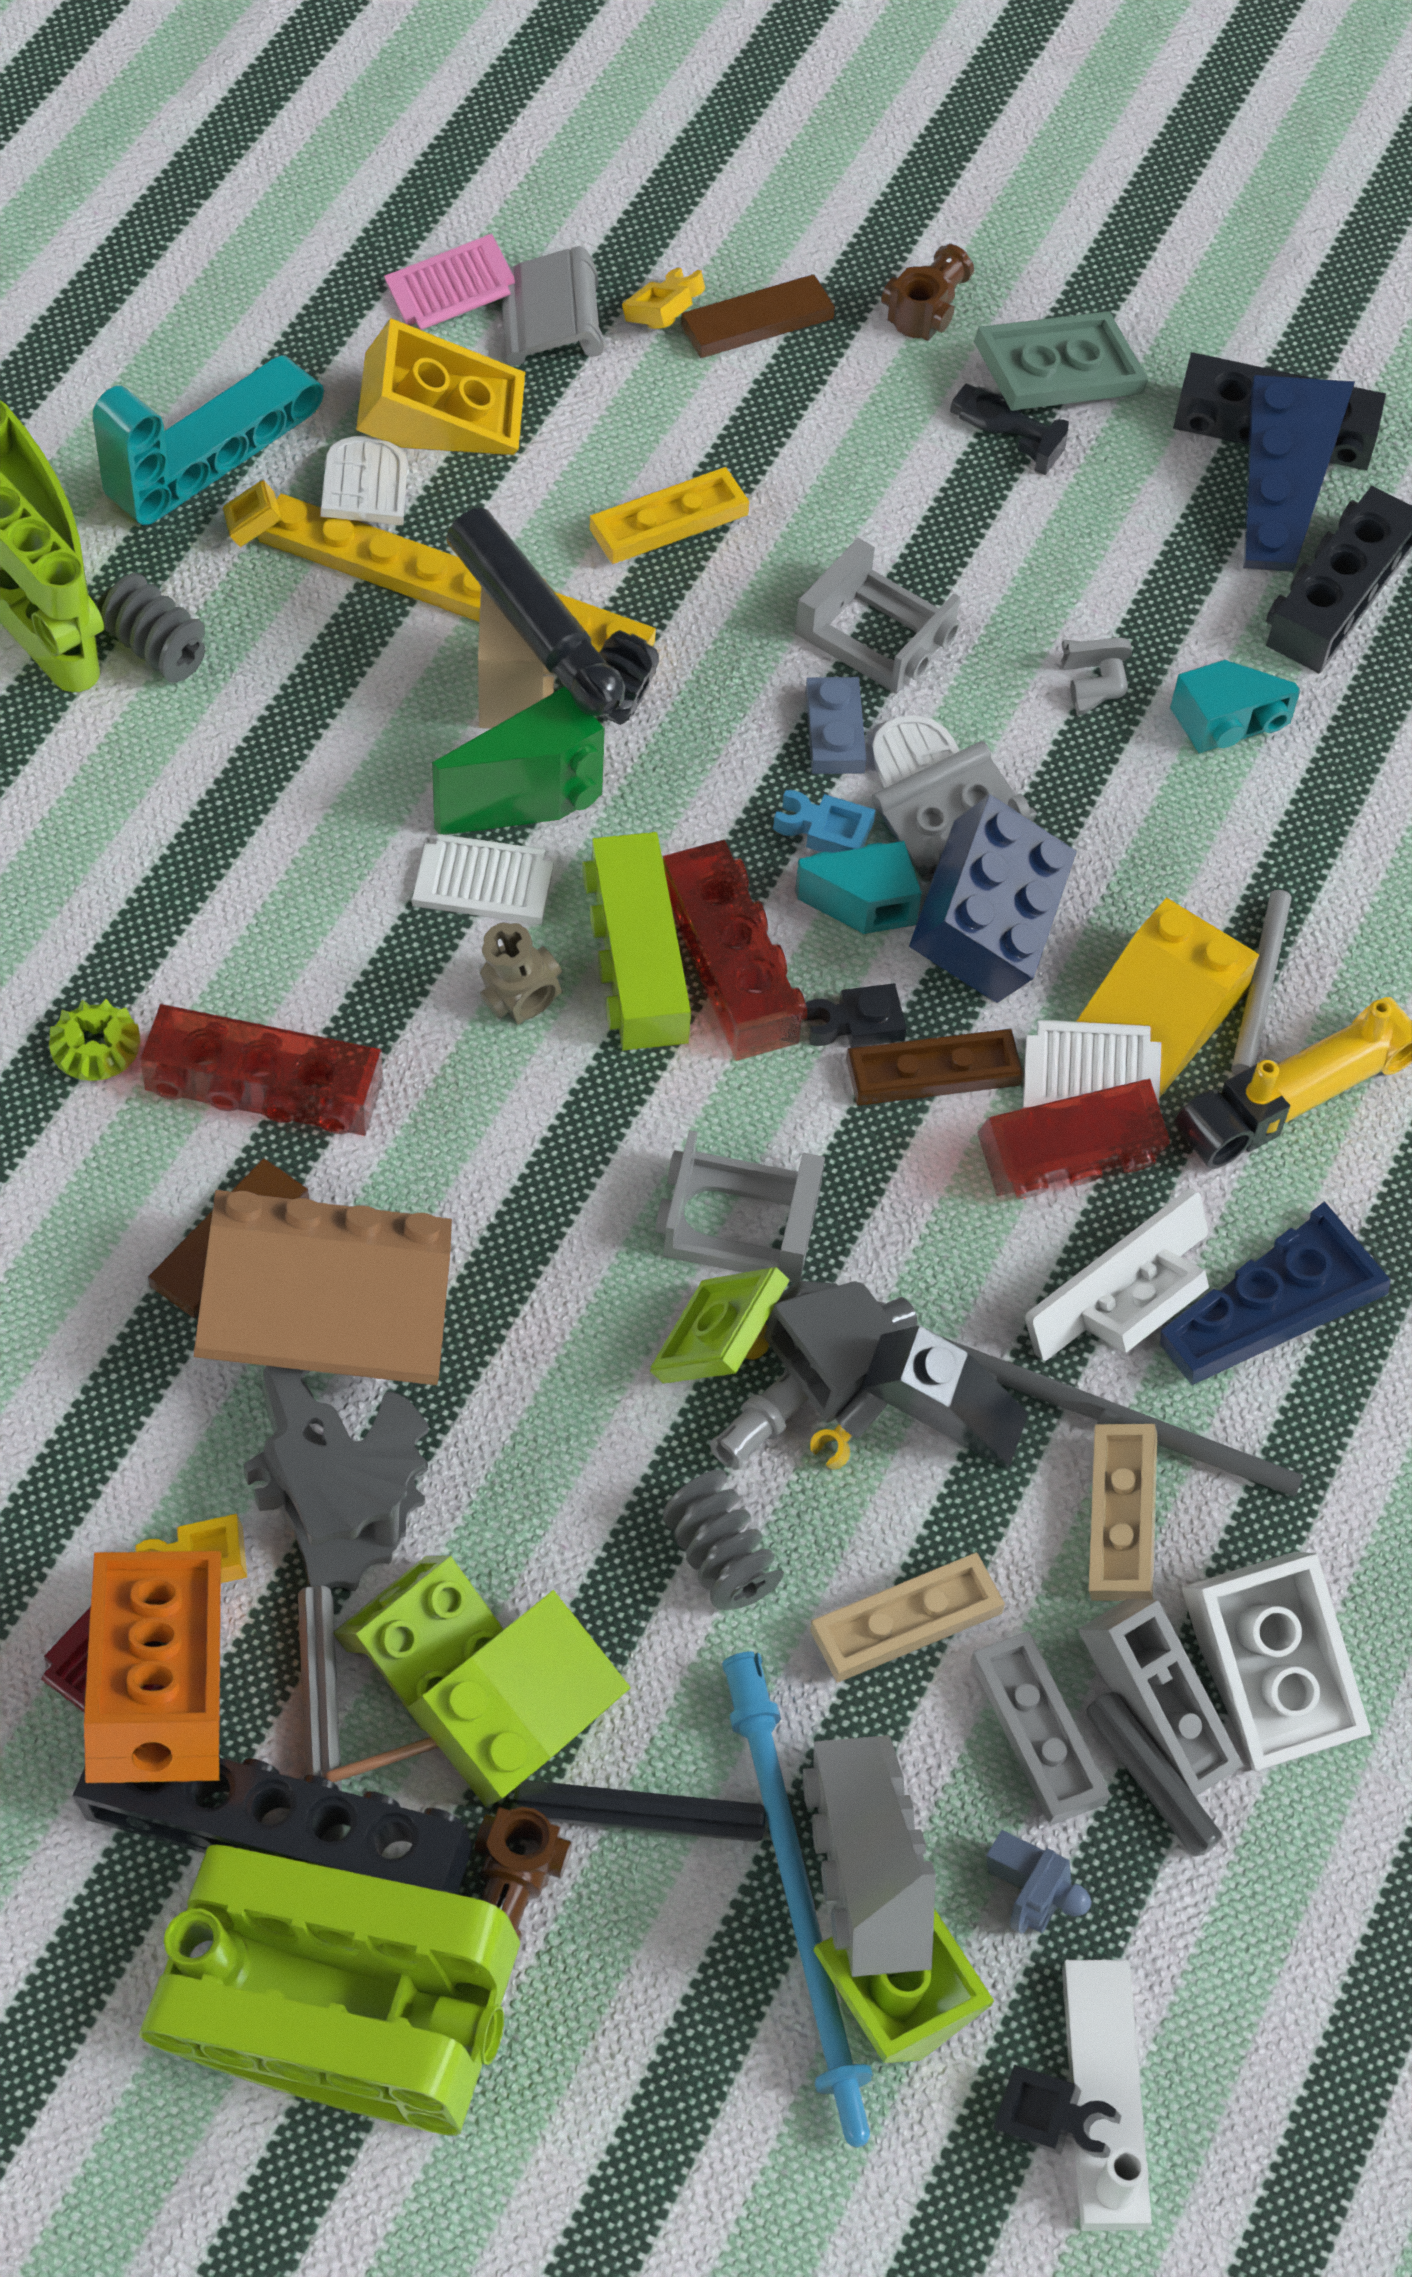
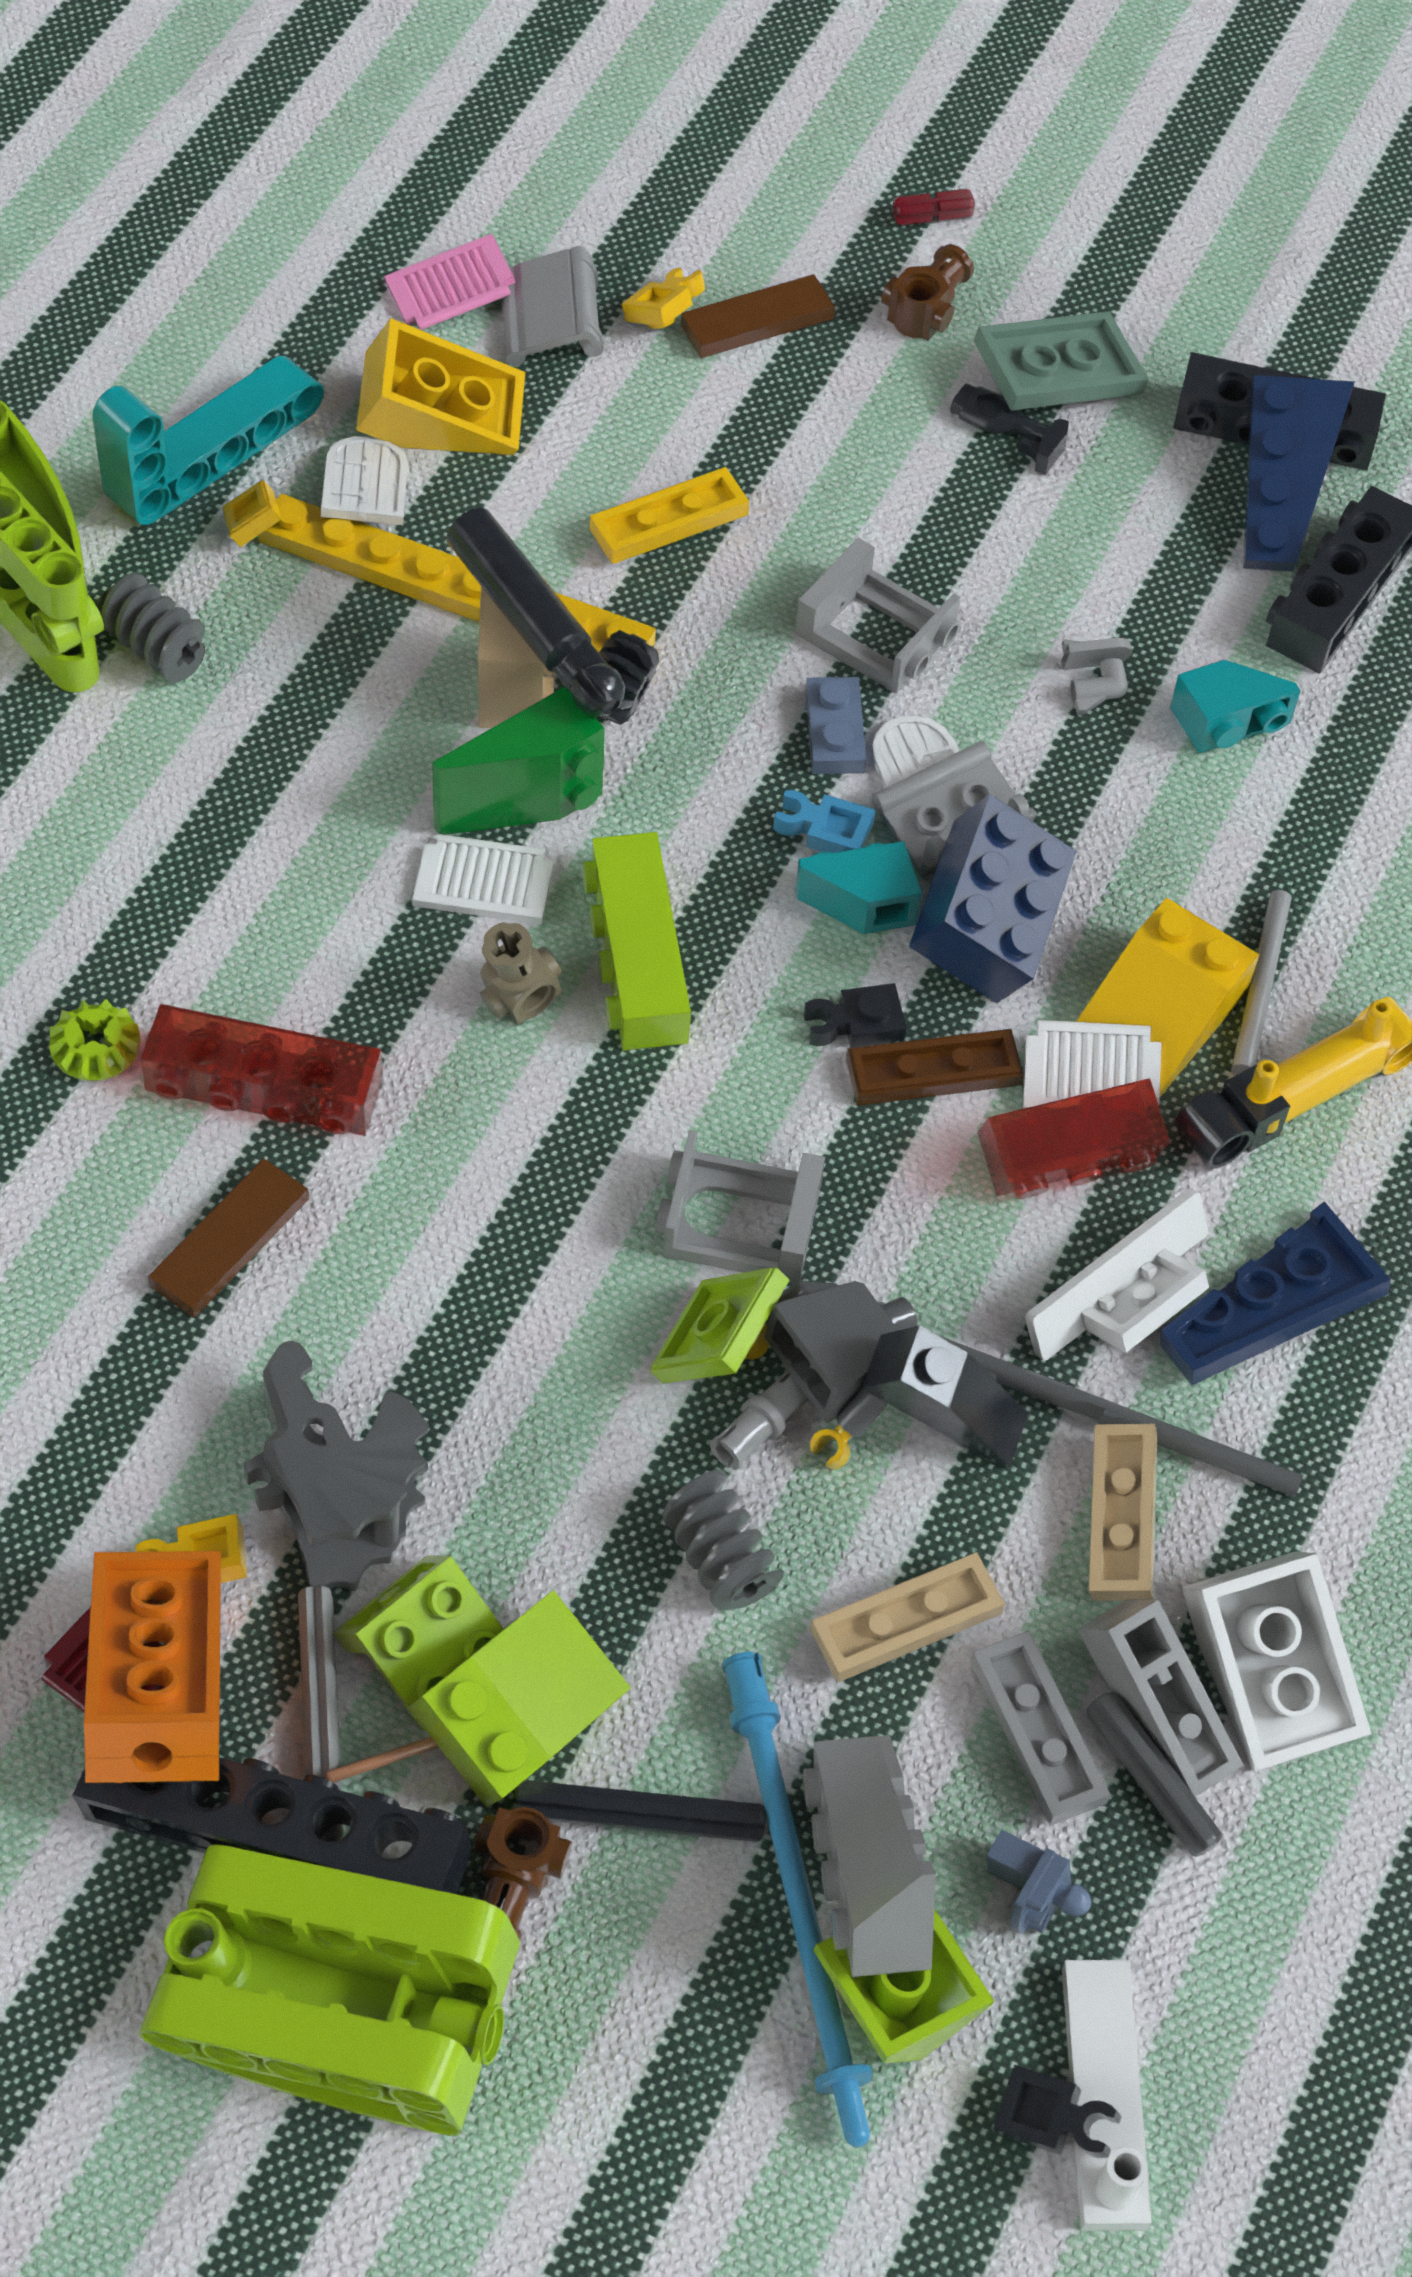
medium nougat slope [194,1190,452,1385] -> none
clear red brick [663,839,807,1061] -> none
none -> dark red piece [892,188,975,226]

